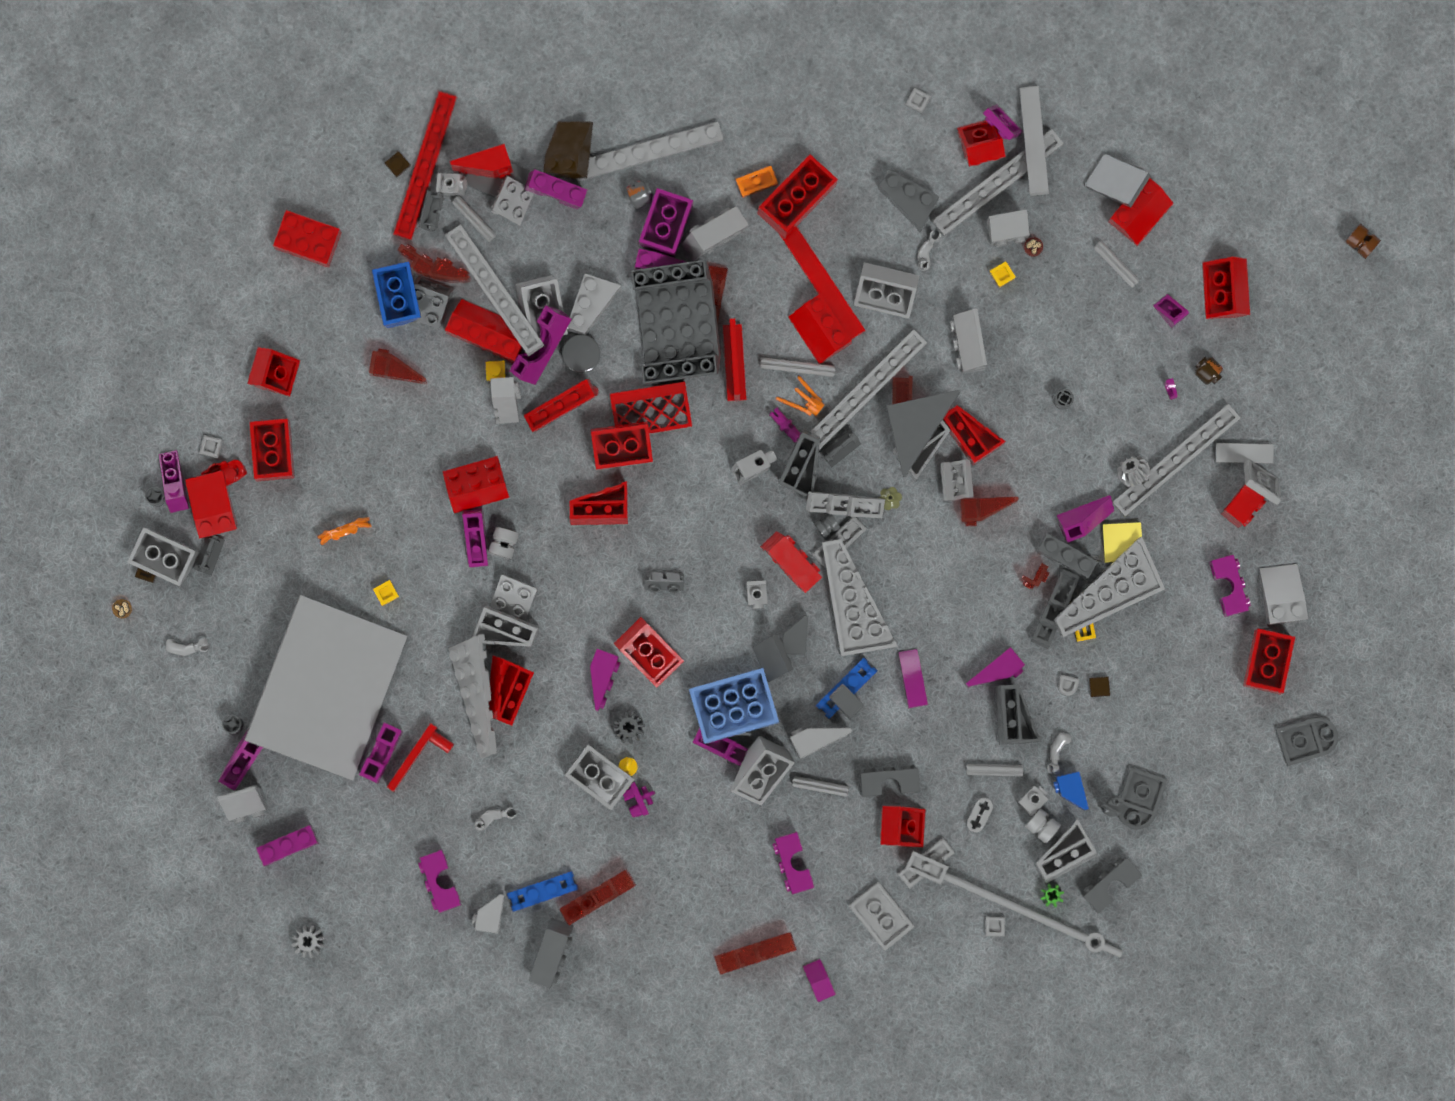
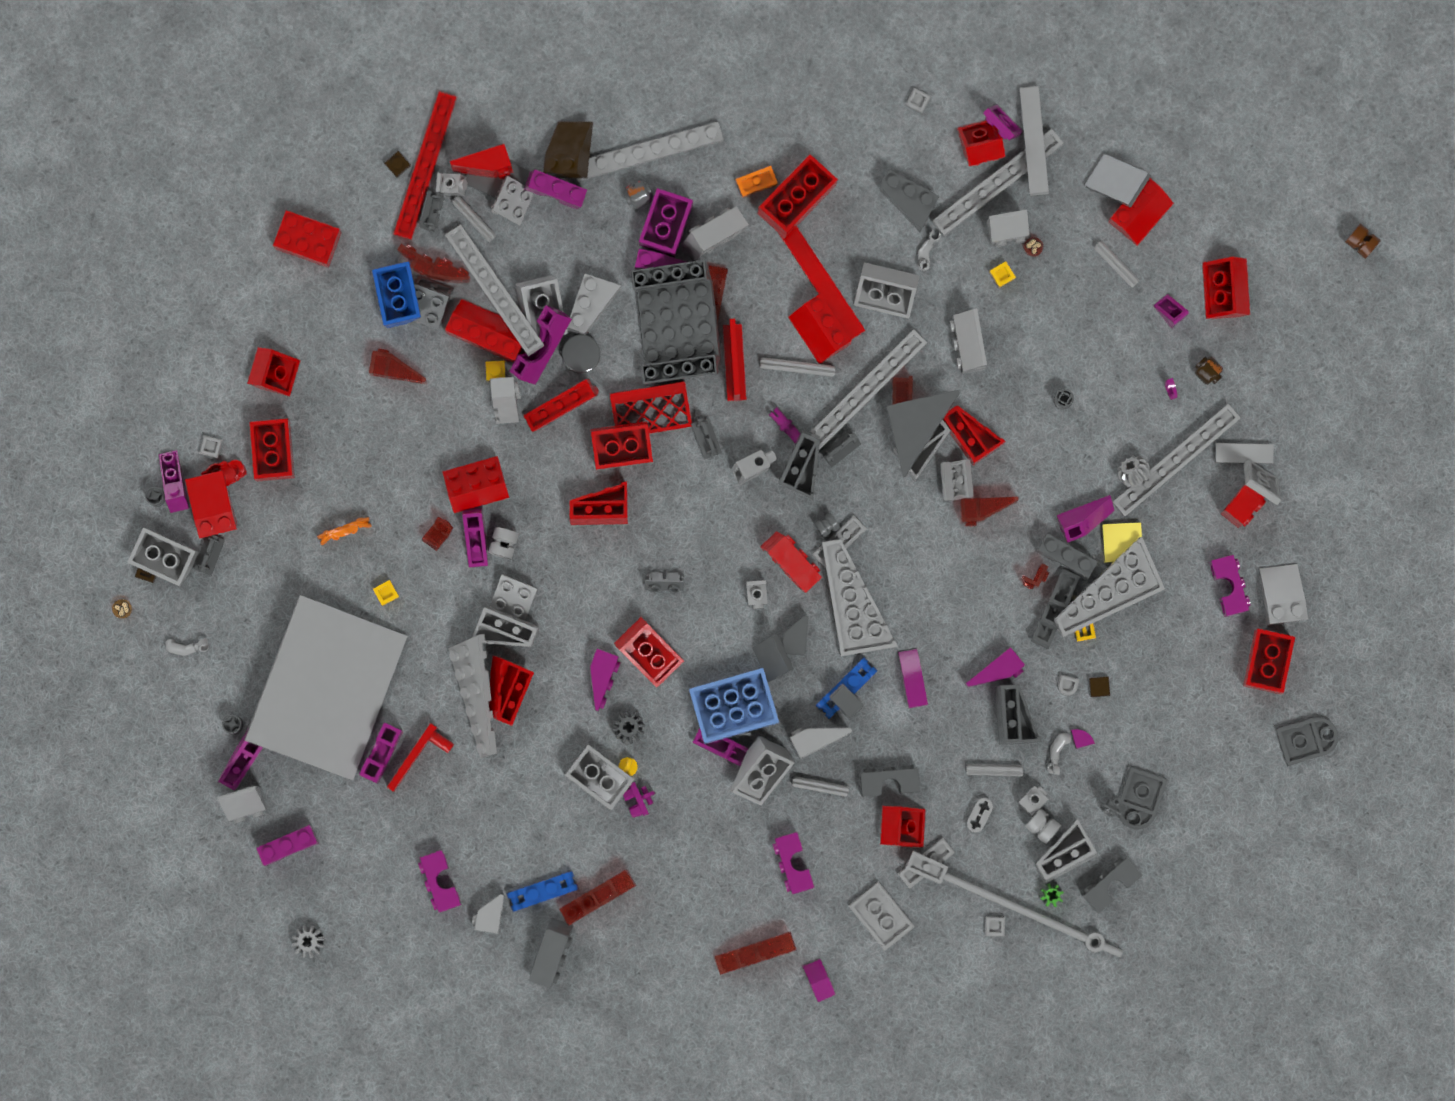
light grey arm [474,807,517,831] -> none
orange plant [776,376,825,416] -> none
light grey slope [806,492,885,518] -> none
olive plant [879,487,902,510] -> none
blue slope [1053,772,1089,811] -> none
none -> clear red bracket [422,517,453,551]
none -> dark grey hinge [691,418,722,460]
none -> magenta tile [1071,729,1095,749]

